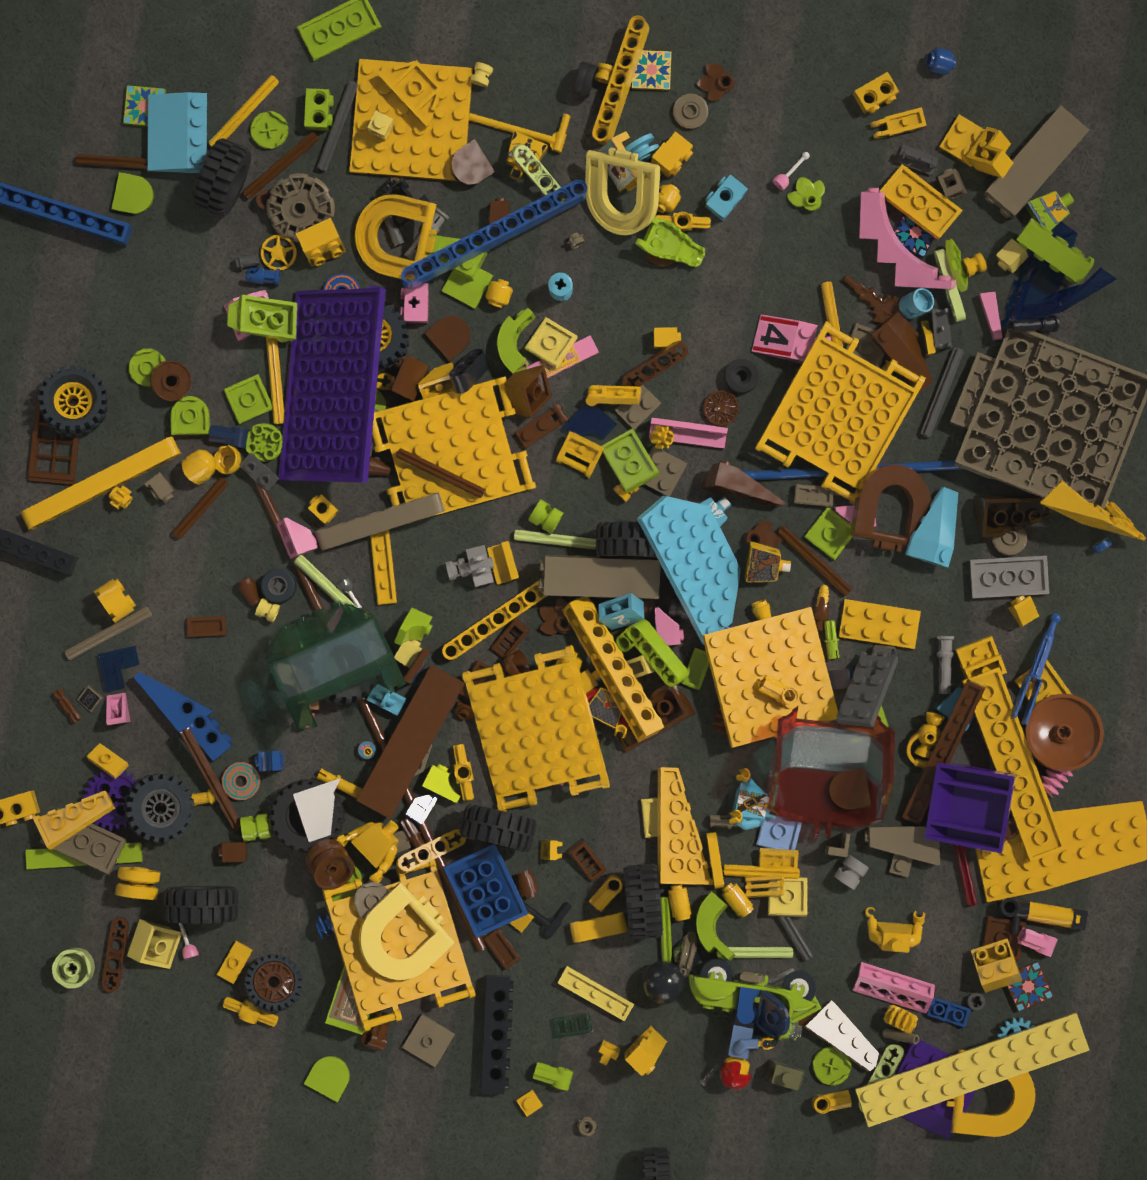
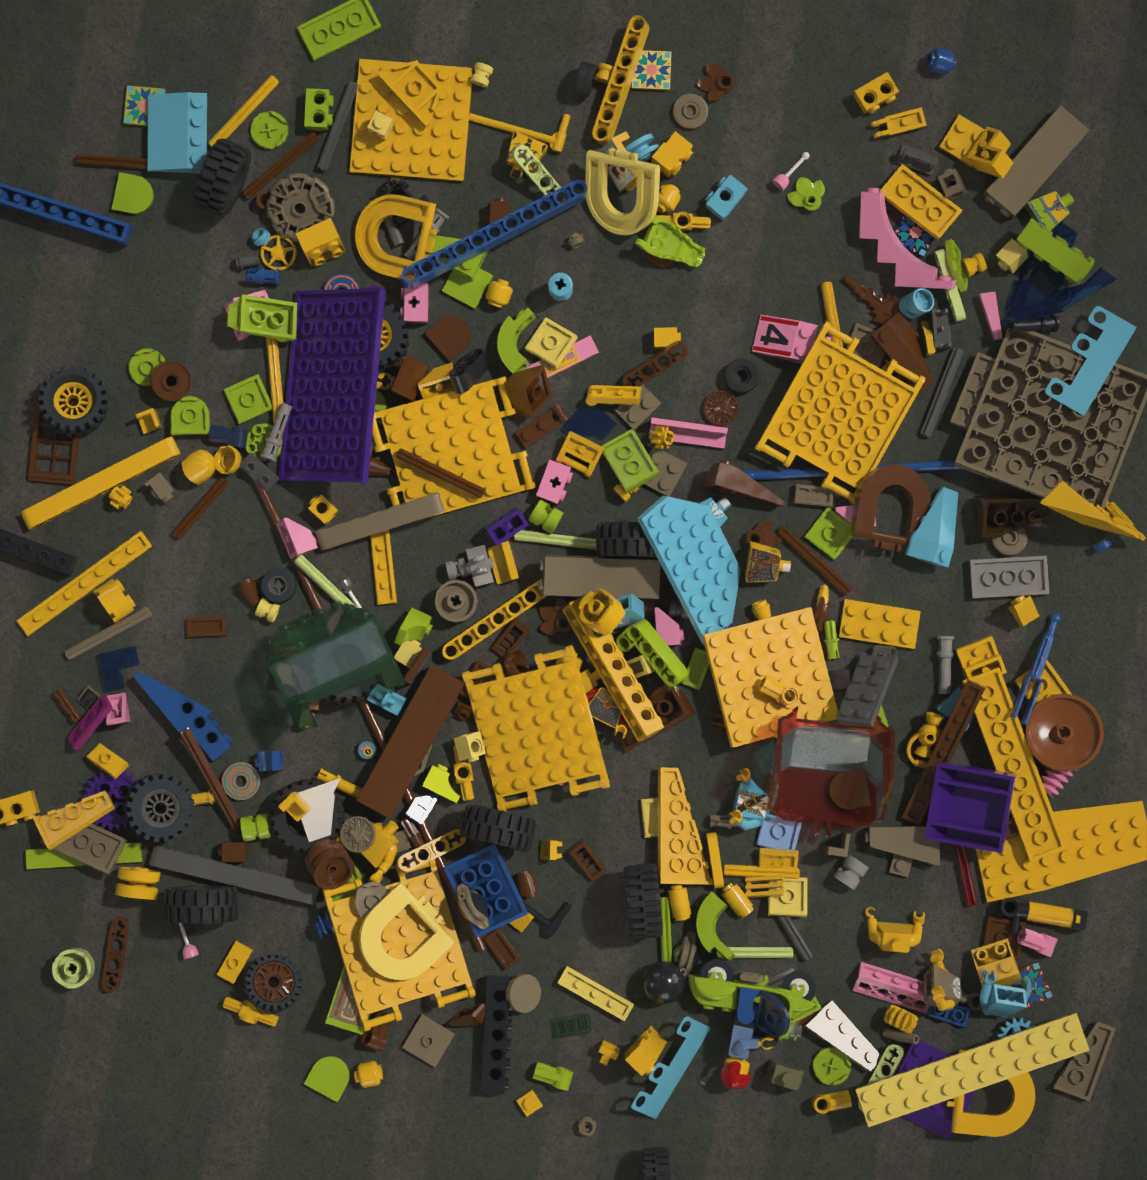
light yellow slope [127,919,182,969] -> none
tile [450,139,495,185] -> none
yellow beam [569,912,628,943] -> none
yellow piece [589,875,623,912] -> none
none -> yellow tile [17,531,153,637]
none -> magenta tile [67,695,113,751]
none -> yellow panel [135,408,162,435]
none -> dark grey beam [149,845,320,905]
none -> medium azure plate [252,228,270,246]
none -> light grey pin [260,403,292,462]
none -> yellow panel [278,792,312,821]
none -> dark tan wheel [340,816,376,852]
none -> yellow head [354,1061,383,1088]
none -> dark tan wheel [435,580,478,623]
none -> reddish brown slope [449,1003,485,1026]
none -> light yellow brick [454,731,486,762]
none -> dark tan hat [457,883,489,930]
none -> dark purple brick [483,507,529,546]
none -> dark tan tile [506,974,541,1013]
none -> bright pink brick [536,460,573,505]
none -> yellow brick [579,589,625,635]
none -> medium azure piece [631,1016,711,1119]
none -> torso [924,949,969,1011]
none -> medium azure torso [979,969,1037,1017]
none -> medium azure piece [1045,306,1137,416]
none -> dark tan wing [1052,1021,1116,1101]

